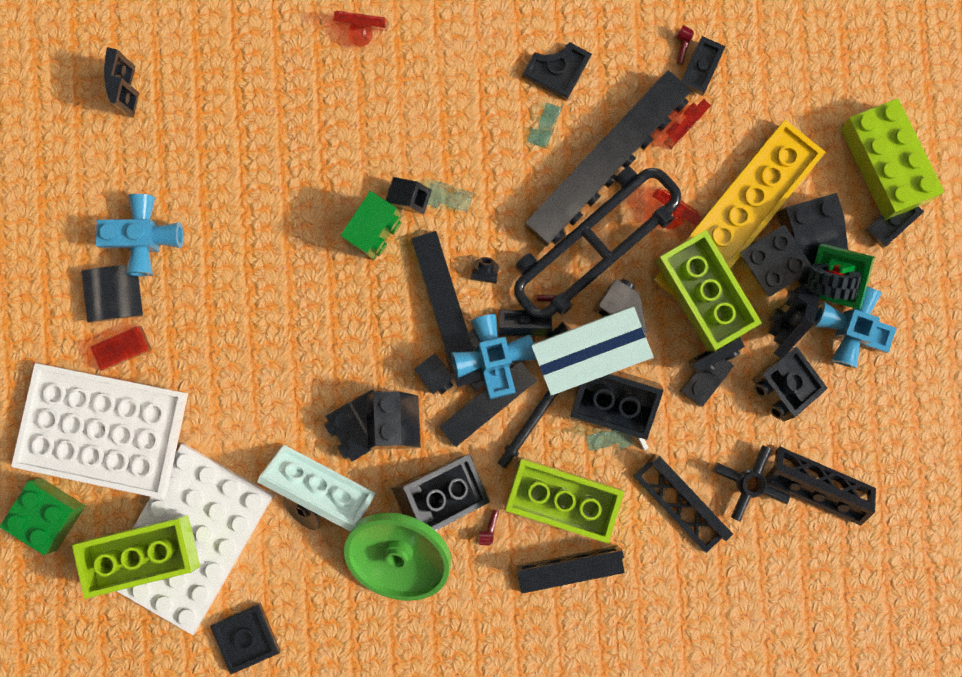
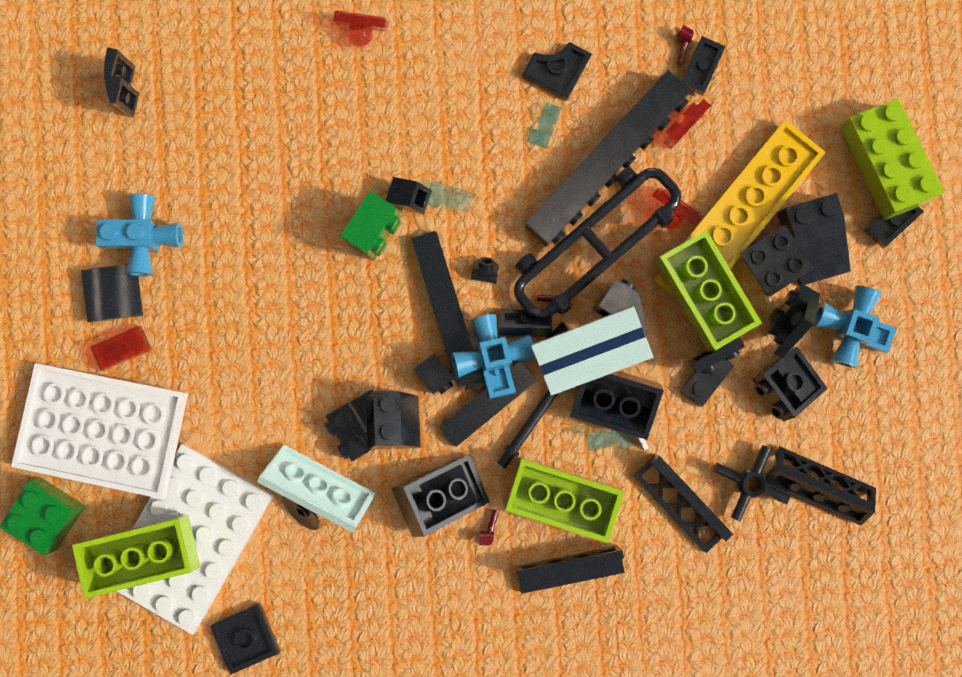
bright green dish [344,513,452,601] -> none
plate [806,243,875,310] -> none

